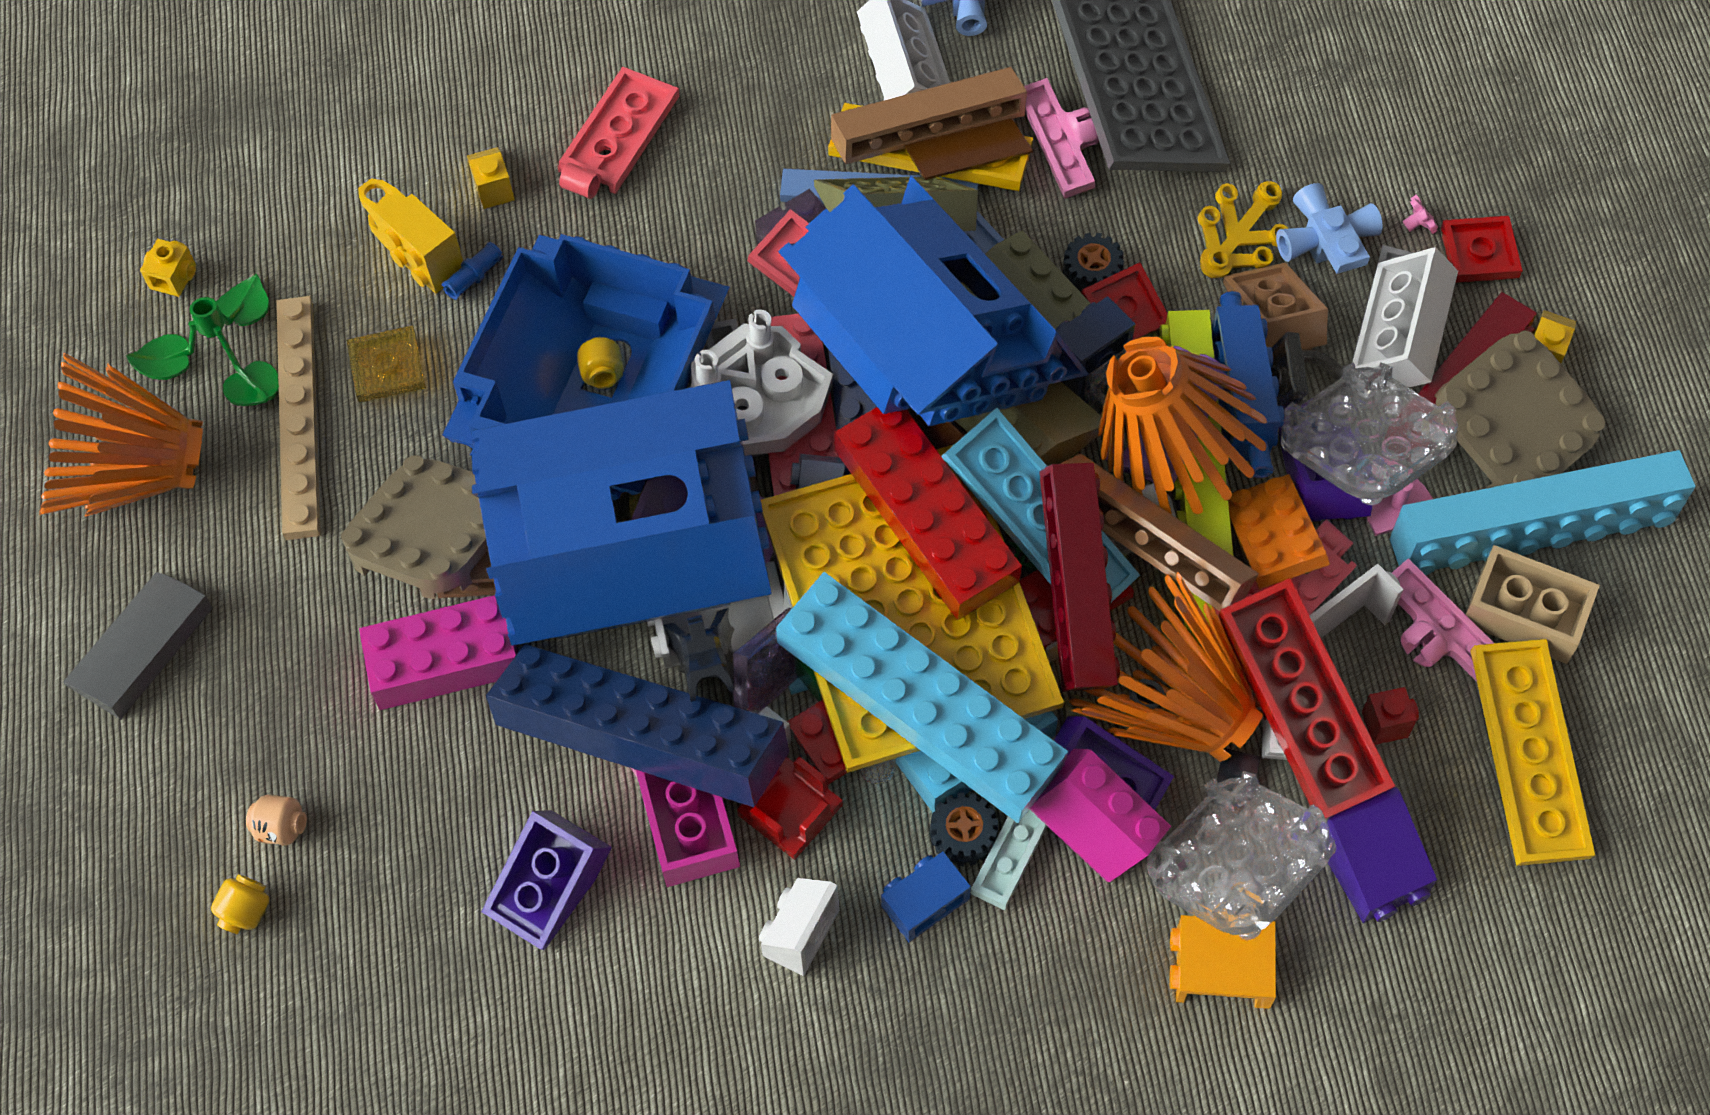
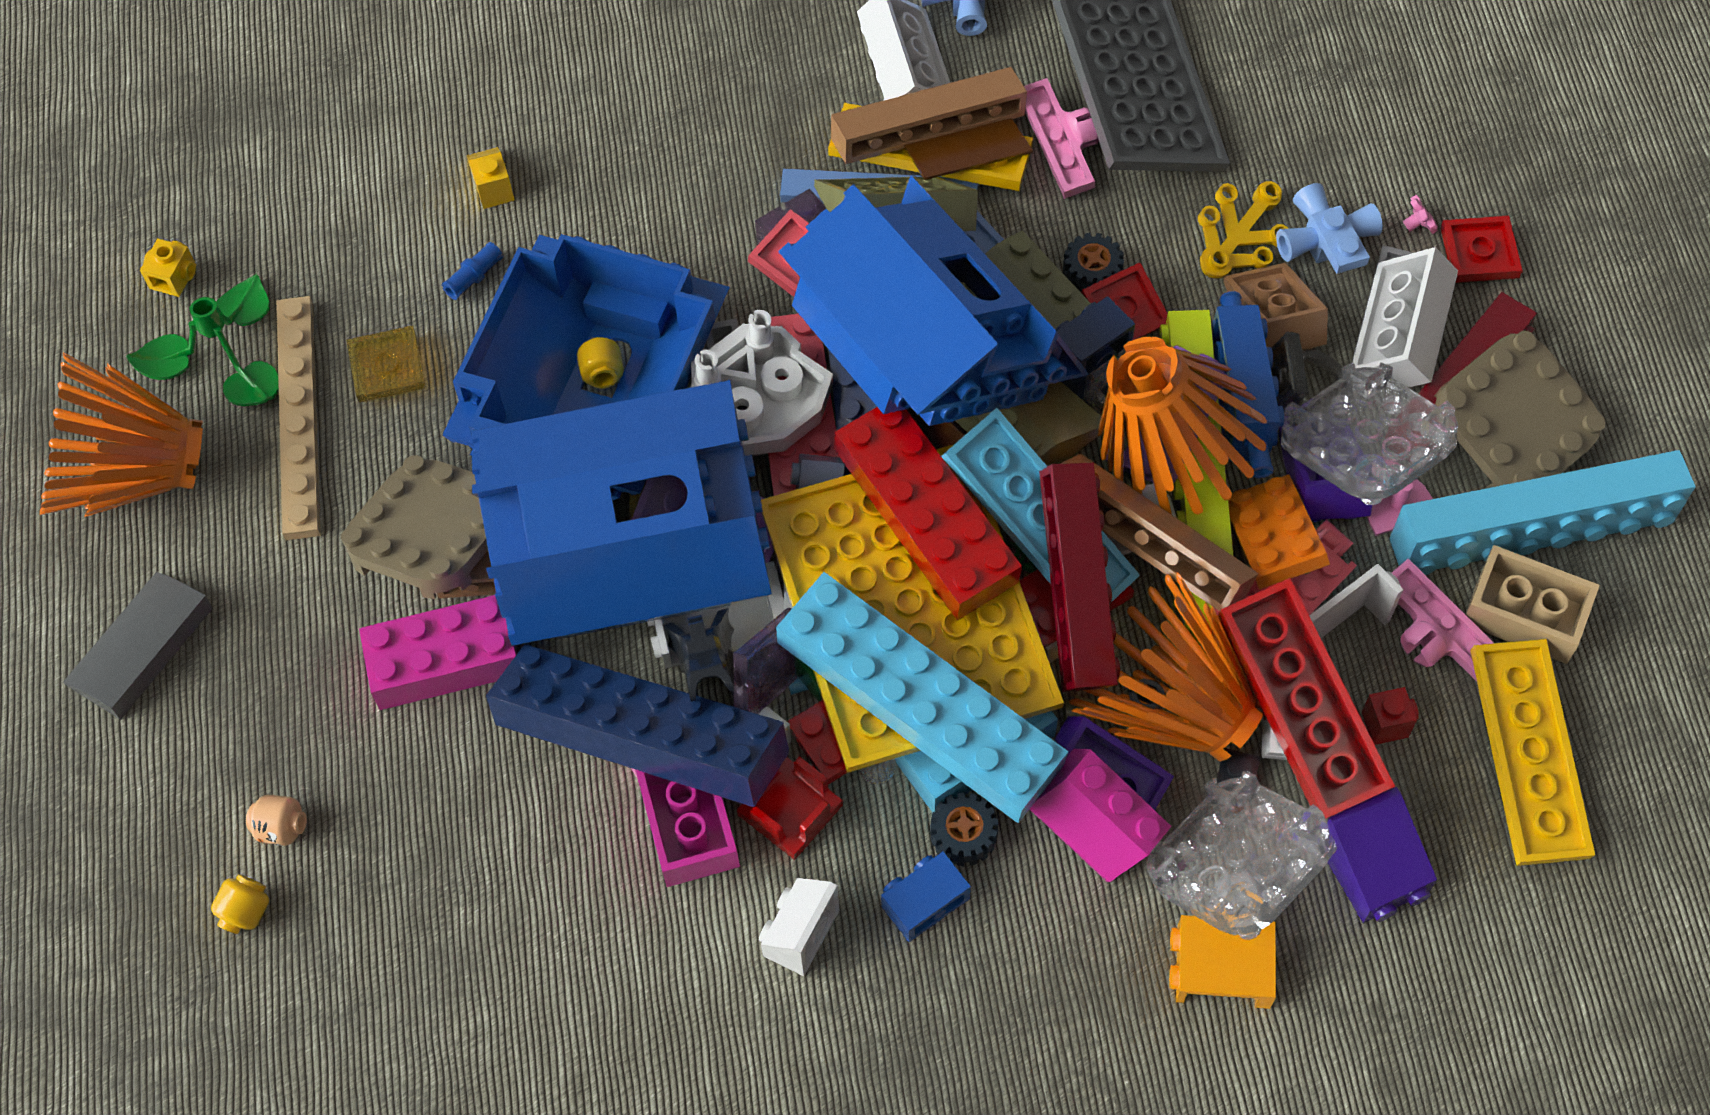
yellow brick [358,178,463,294] -> none
dark purple slope [481,810,612,950] -> none
coral hinge [558,67,680,199] -> none
light aqua plate [971,809,1047,910] -> none
yellow slope [1534,310,1576,364] -> none

